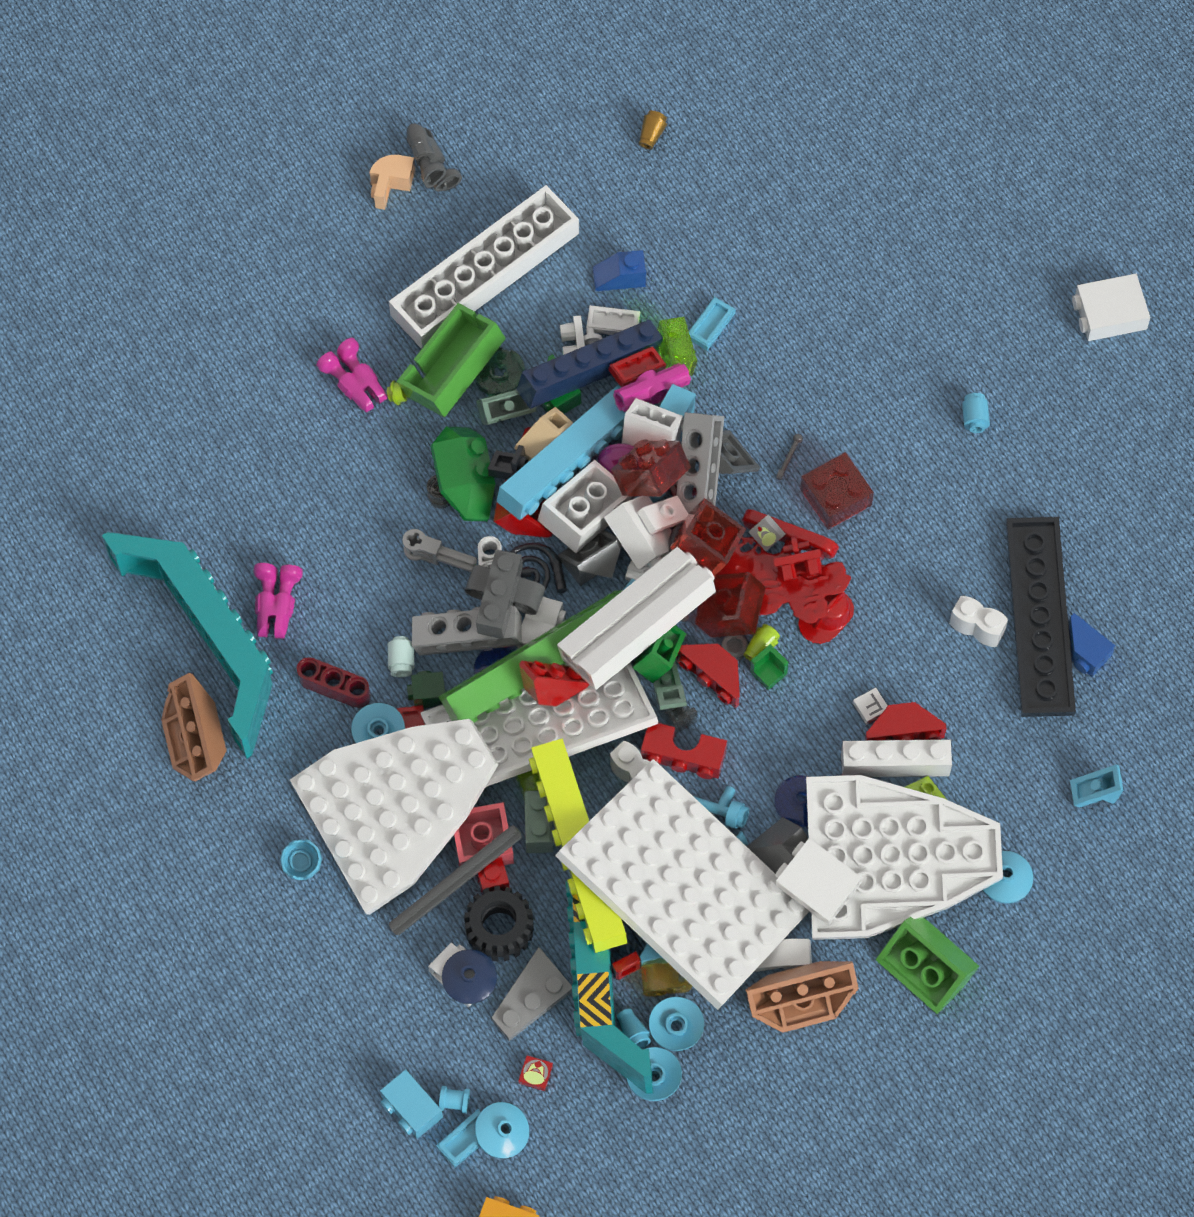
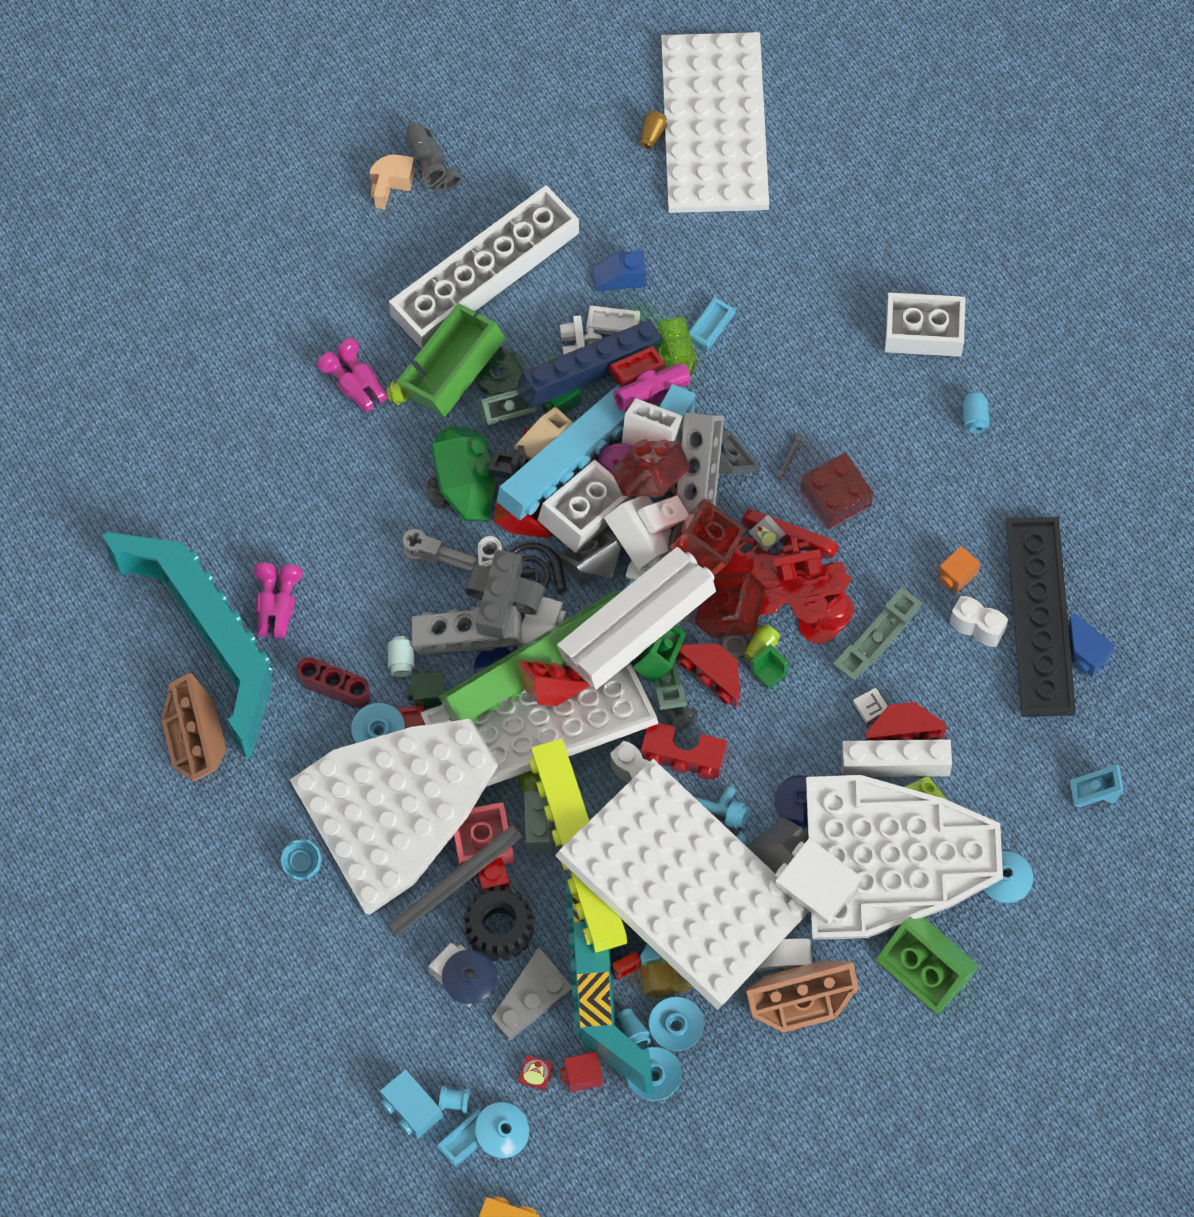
white brick [1072,273,1150,341] -> none
none -> red brick [560,1052,603,1093]
none -> white plate [661,32,769,213]
none -> sand green slope [833,587,922,681]
none -> white brick [885,293,965,356]
none -> orange brick [937,546,980,594]

